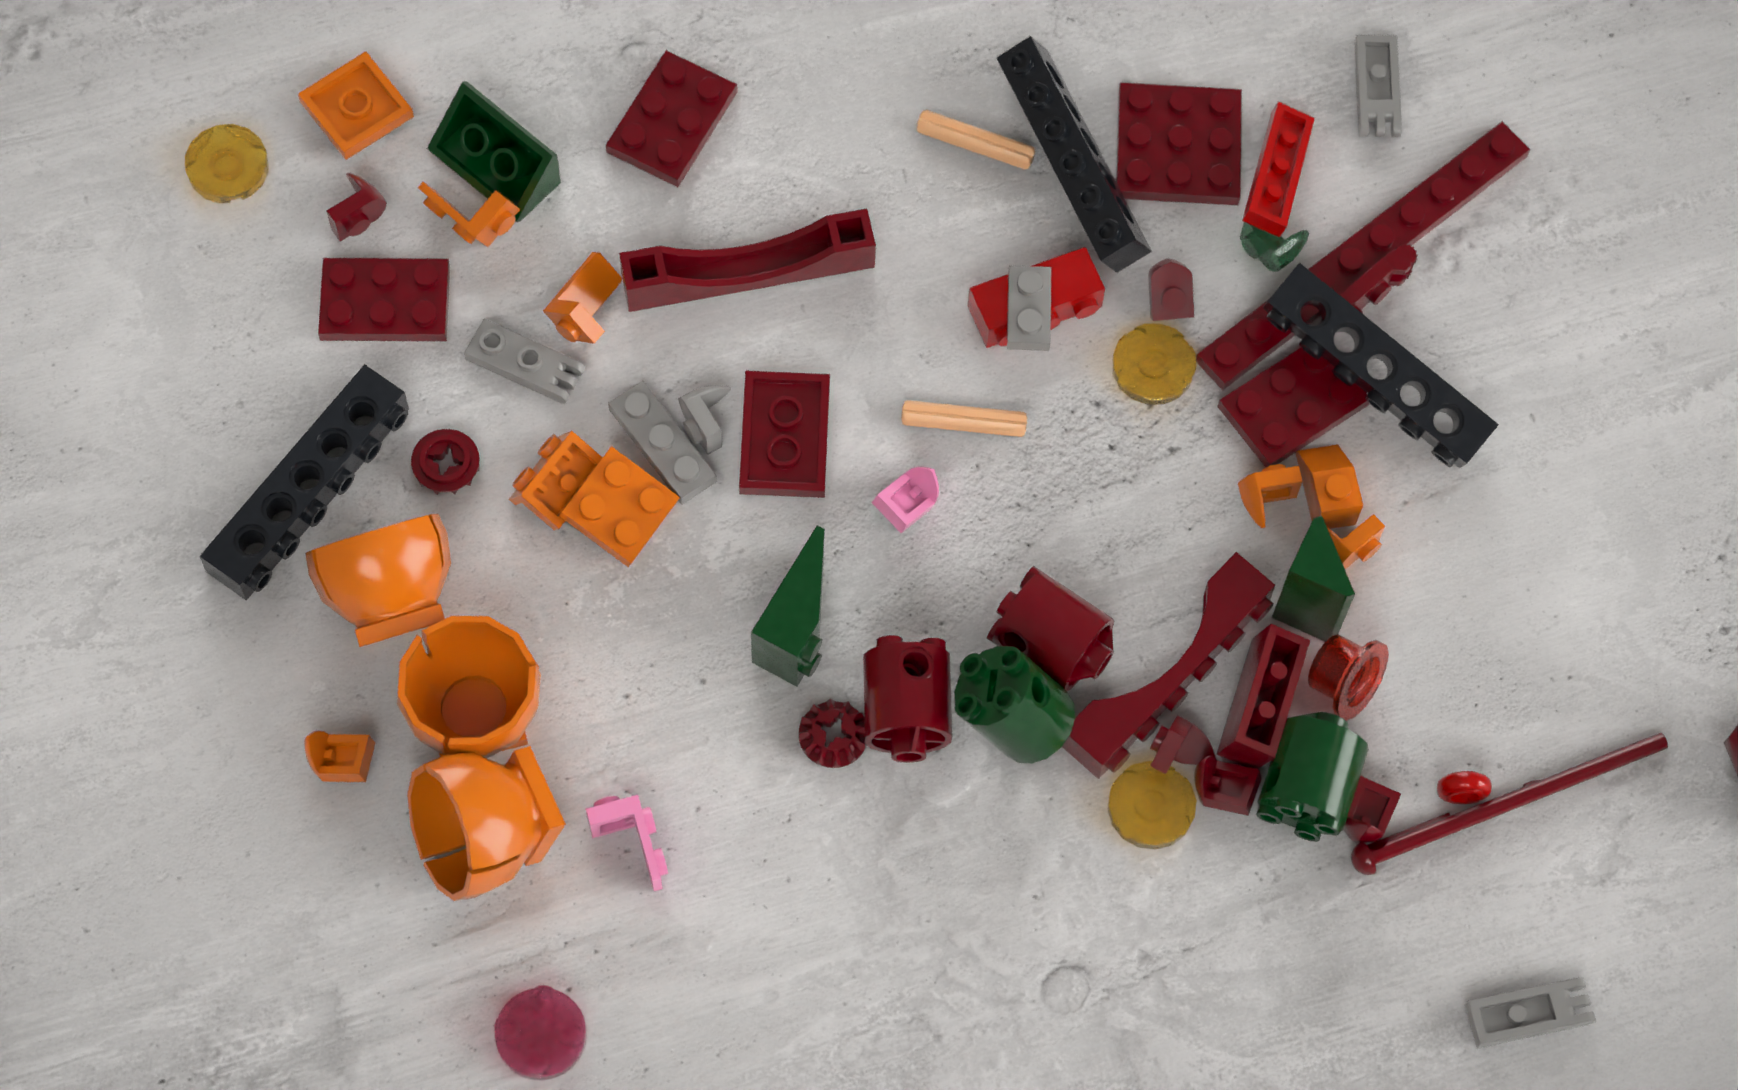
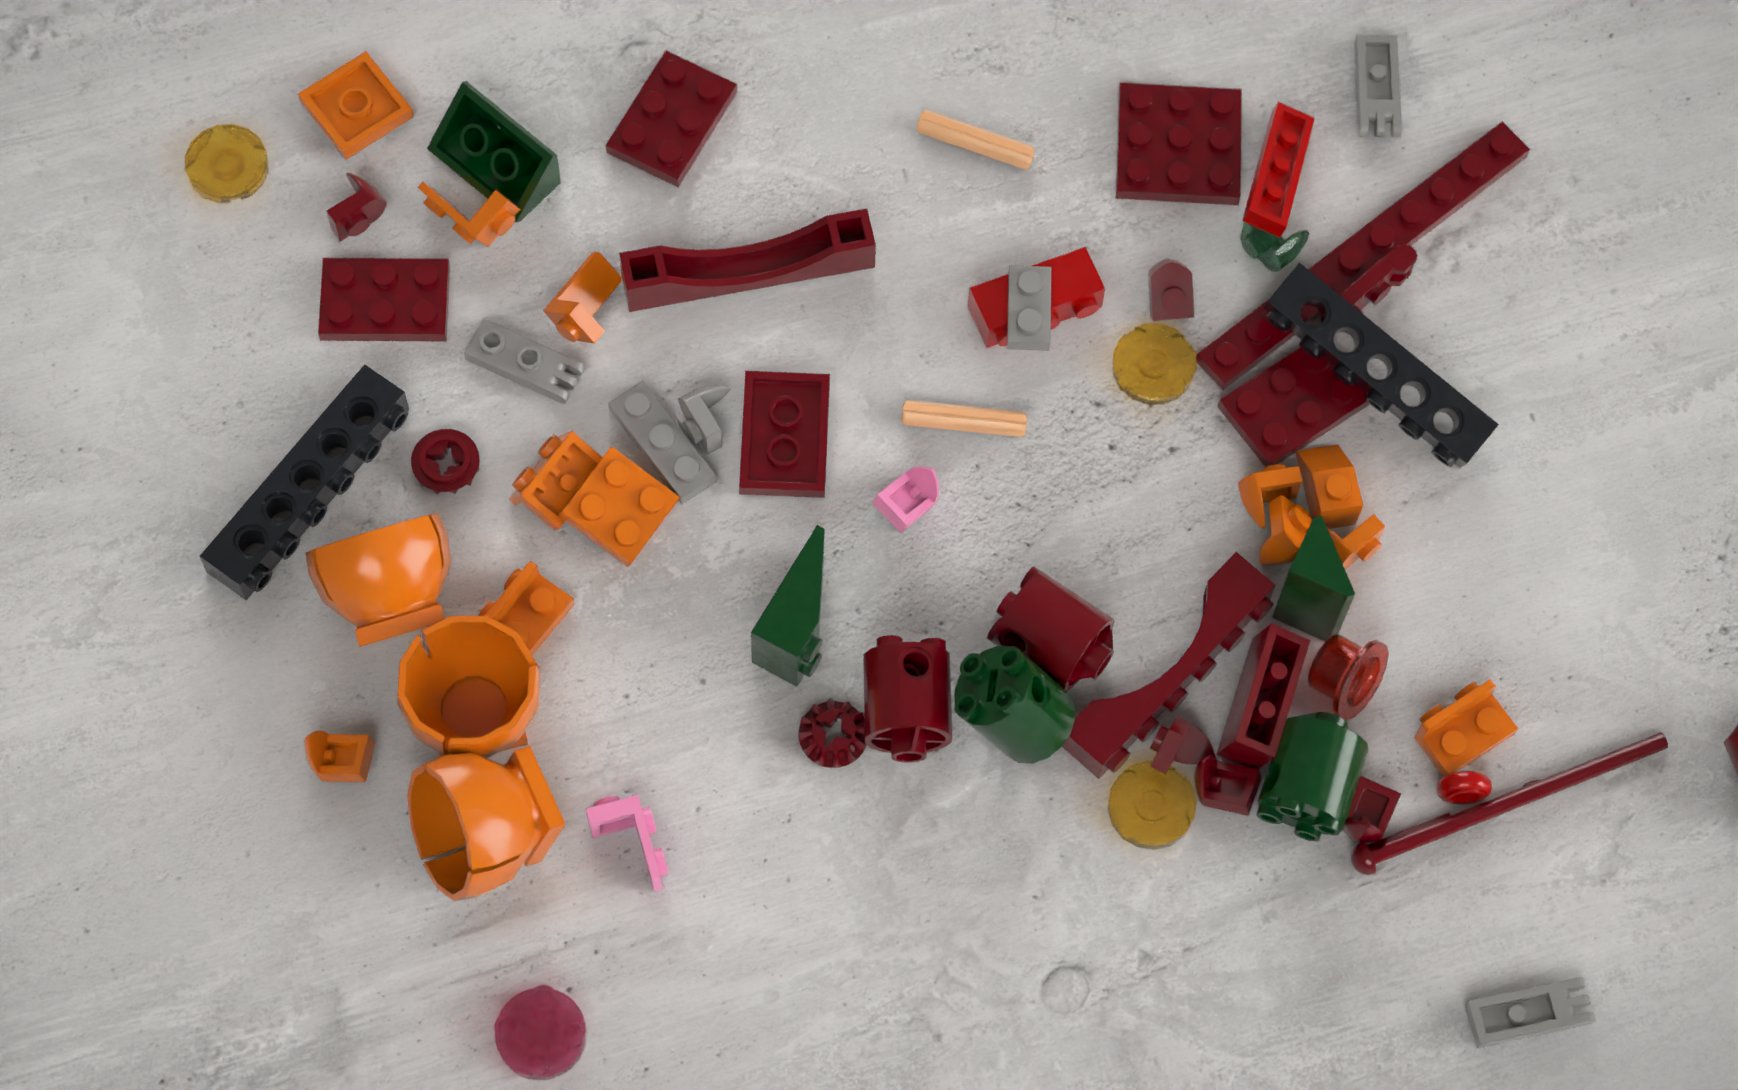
black brick [996,36,1152,273] -> none
none -> orange bracket [478,561,575,656]
none -> orange plate [1259,495,1312,565]
none -> orange bracket [1414,679,1518,777]

